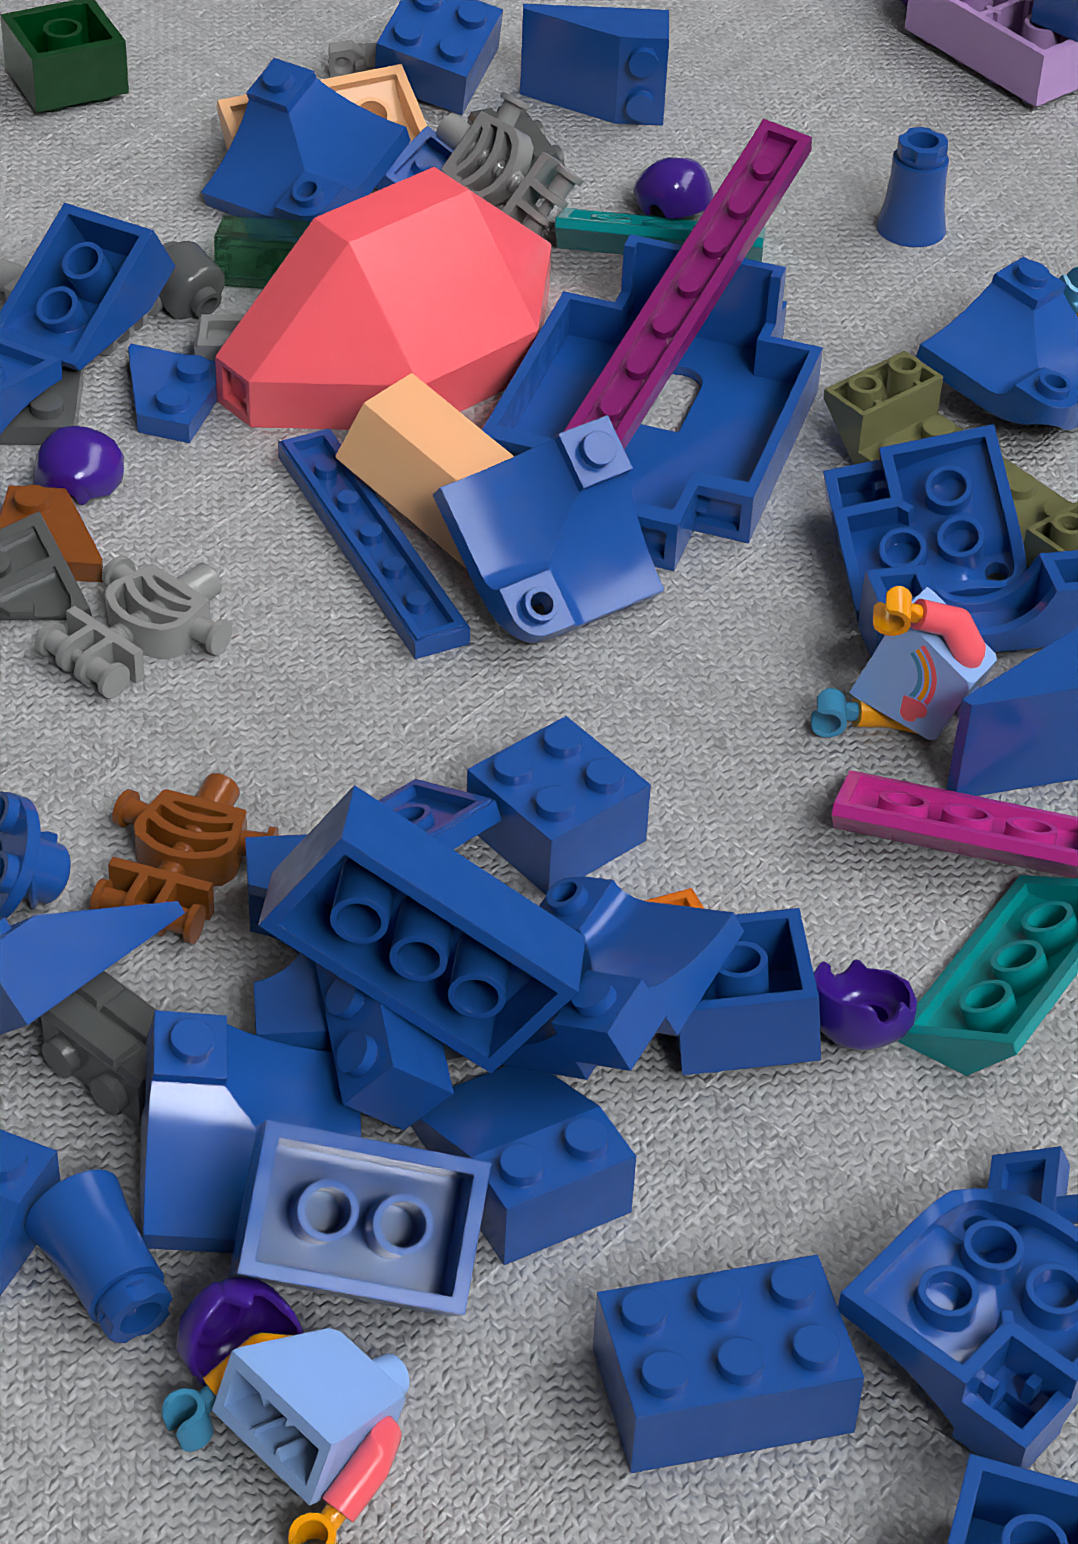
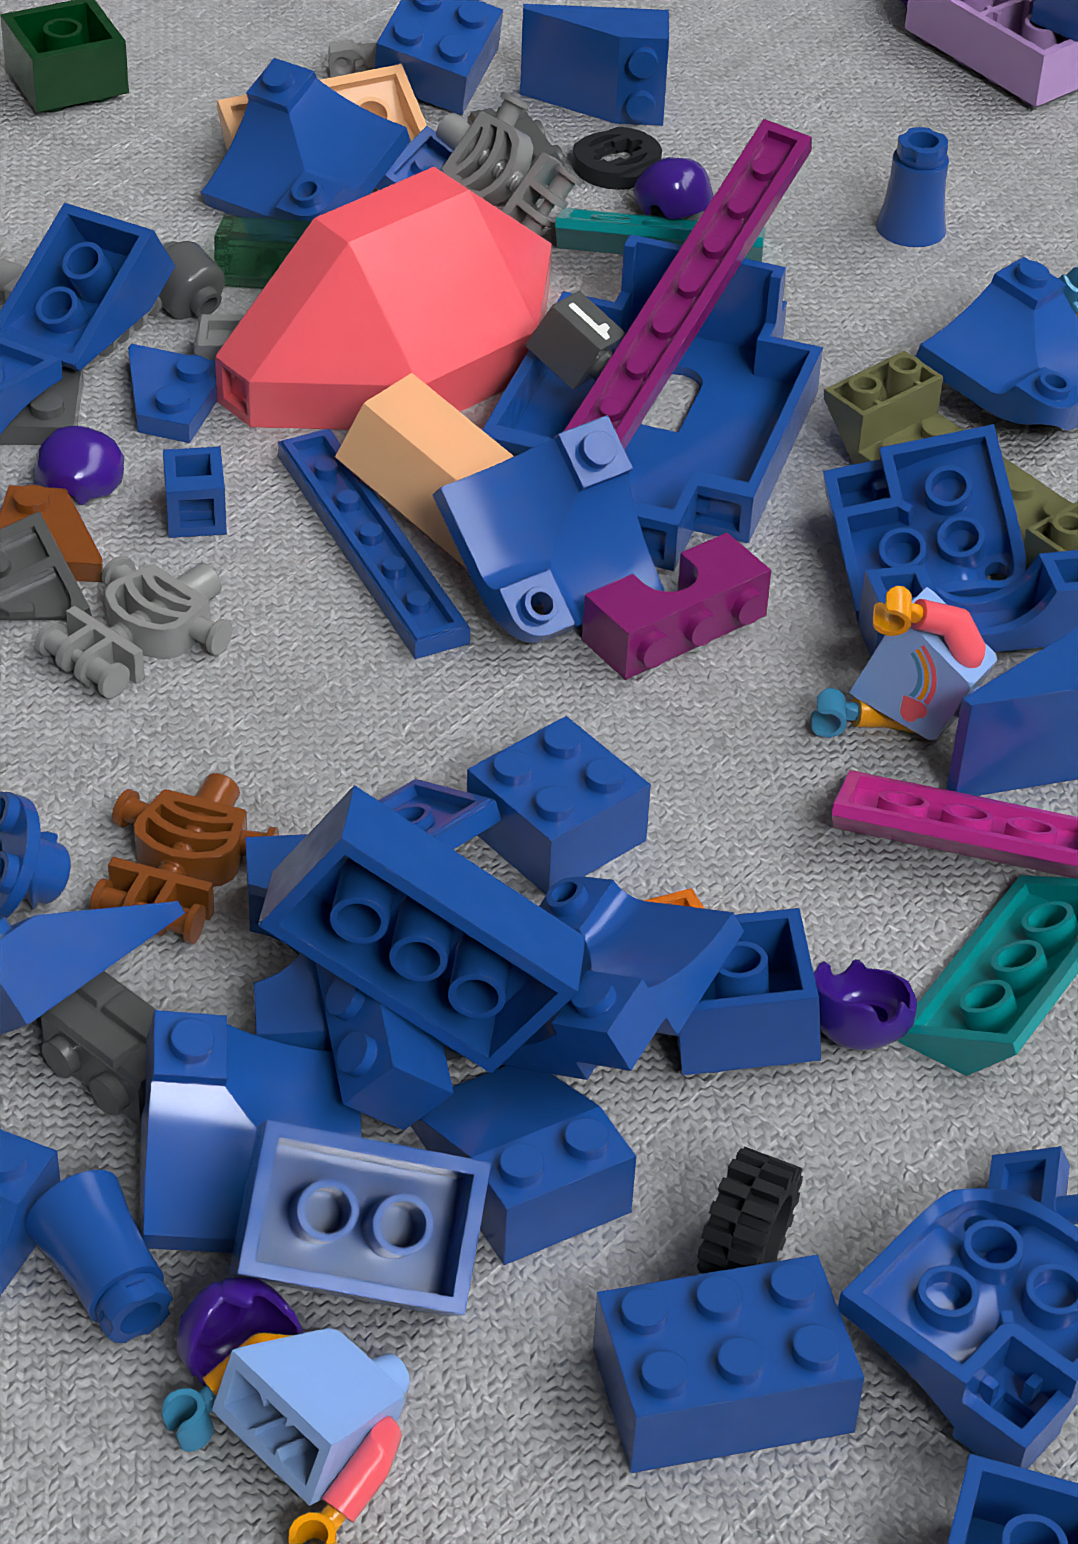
none -> blue brick [163,446,227,538]
none -> dark grey brick [525,290,626,389]
none -> black piece [573,127,662,190]
none -> magenta arch [582,533,772,680]
none -> black tyre [697,1146,803,1274]

